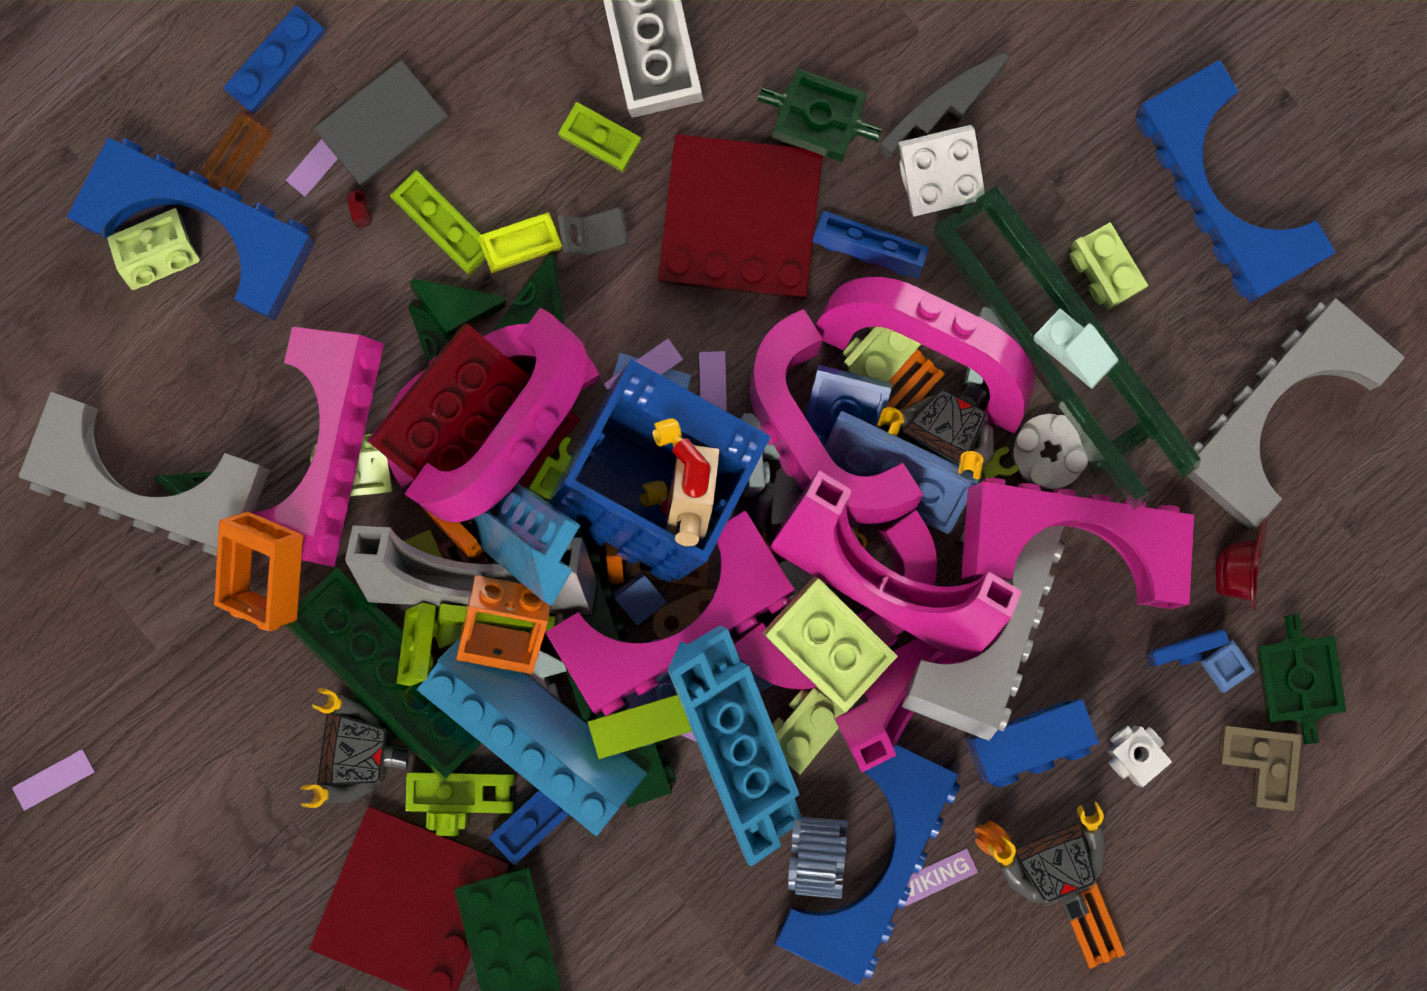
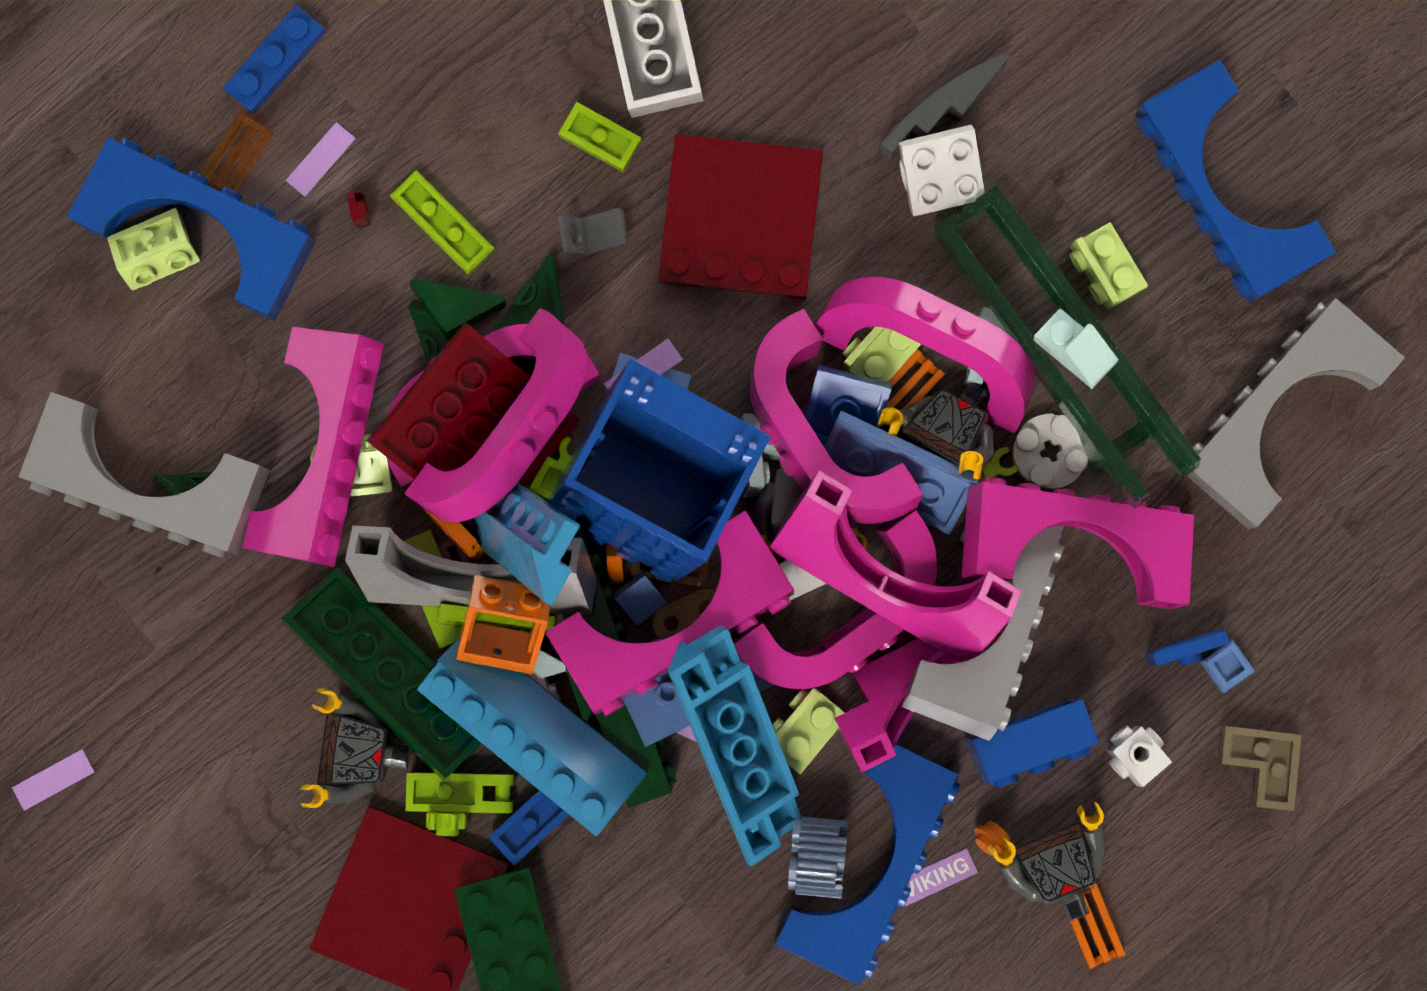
orange window [214,511,303,631] -> none
dark grey tile [313,60,448,188] -> none
lime plate [397,602,438,686] -> none
neon yellow tile [478,212,562,273] -> none
lime tile [587,694,692,759] -> none
torso [639,419,719,546] -> none
lavender sticker [699,351,727,412] -> none
dark green plate [757,69,883,162] -> none
yellowish green plate [762,576,898,713] -> none
blue plate [812,211,929,279] -> none
dark red piece [1216,520,1267,611] -> none
dark green plate [1256,614,1347,745] -> none

